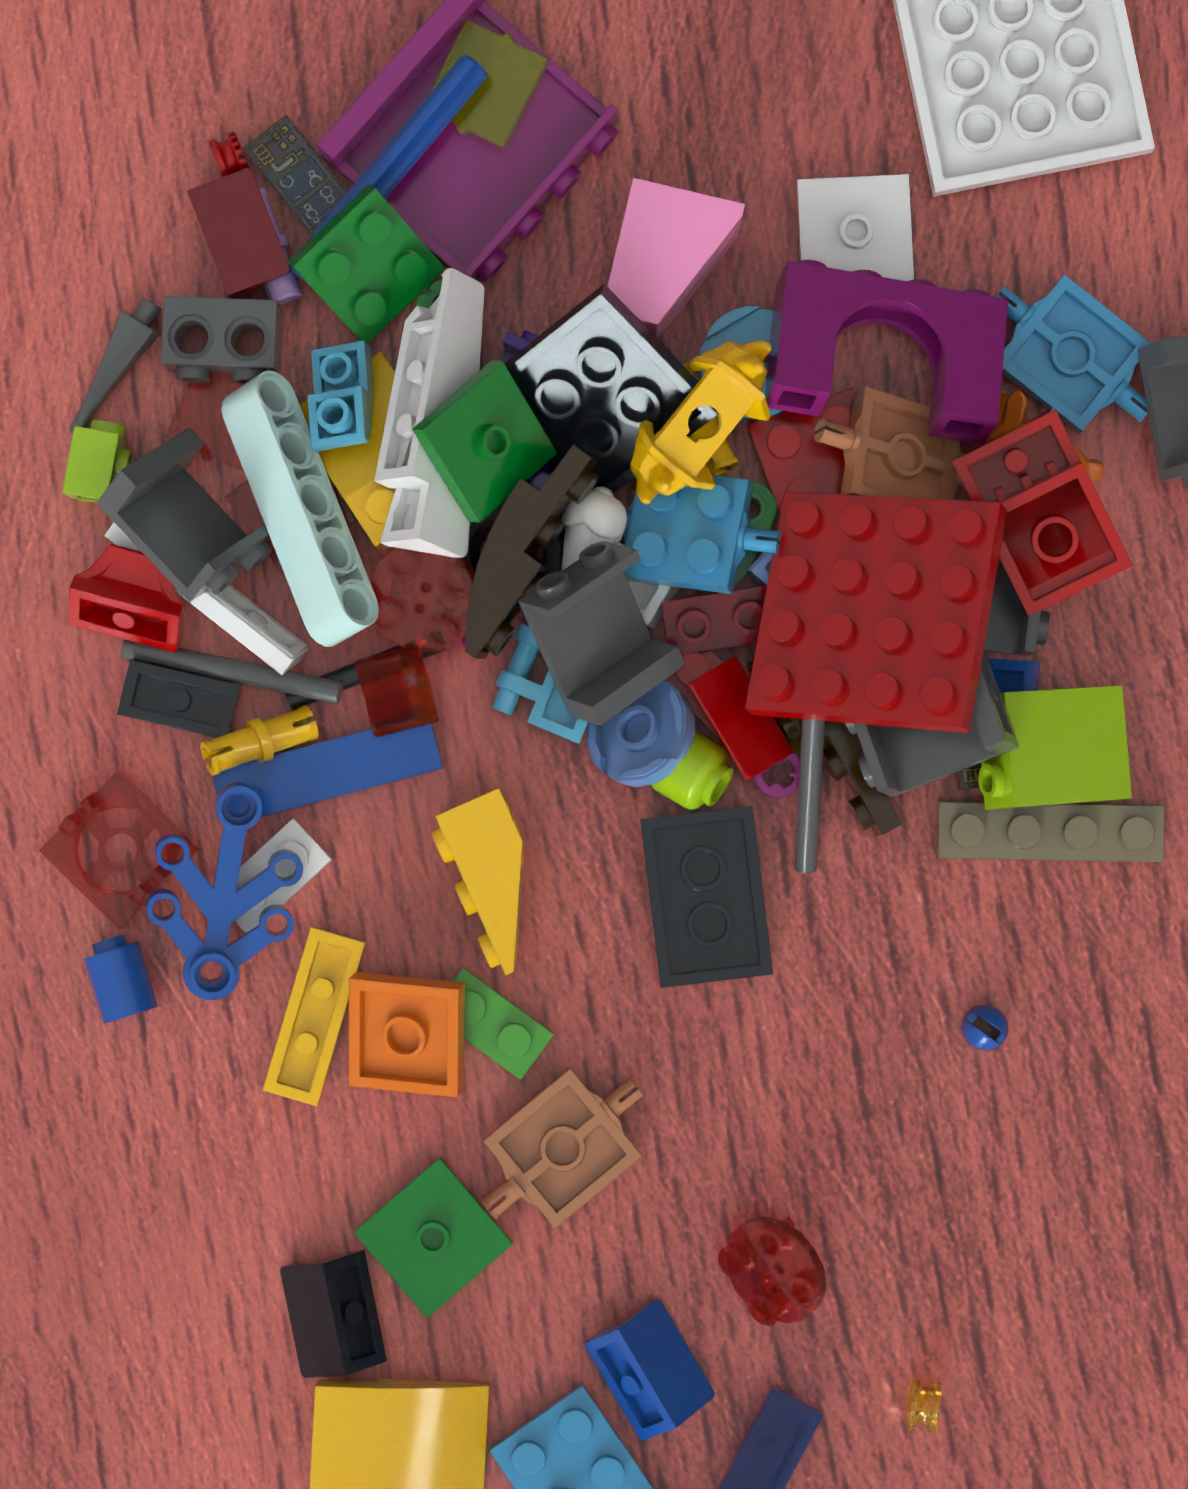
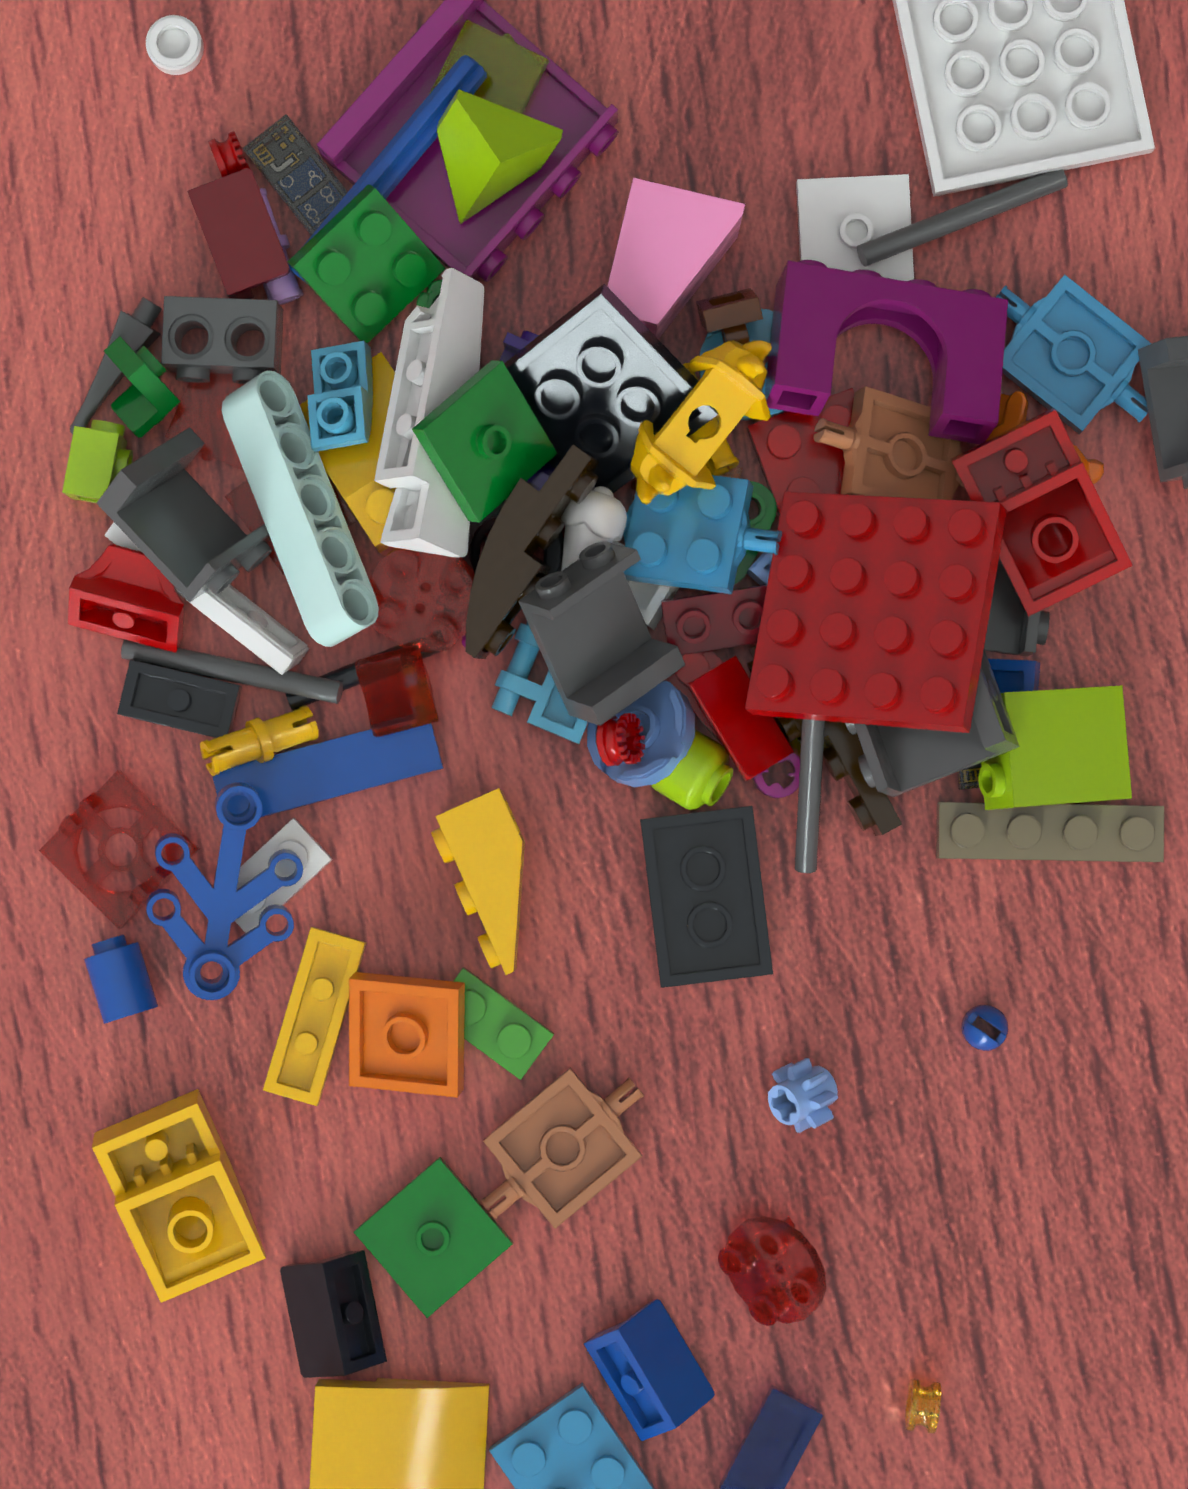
none -> yellow slope [92,1089,266,1303]
none -> green bracket [104,336,181,438]
none -> white tile [146,15,204,75]
none -> lime slope [437,89,563,224]
none -> red bush [596,713,645,766]
none -> reddish brown tile [696,288,763,344]
none -> light blue gear [768,1058,838,1133]
none -> dark grey bar [857,169,1068,267]

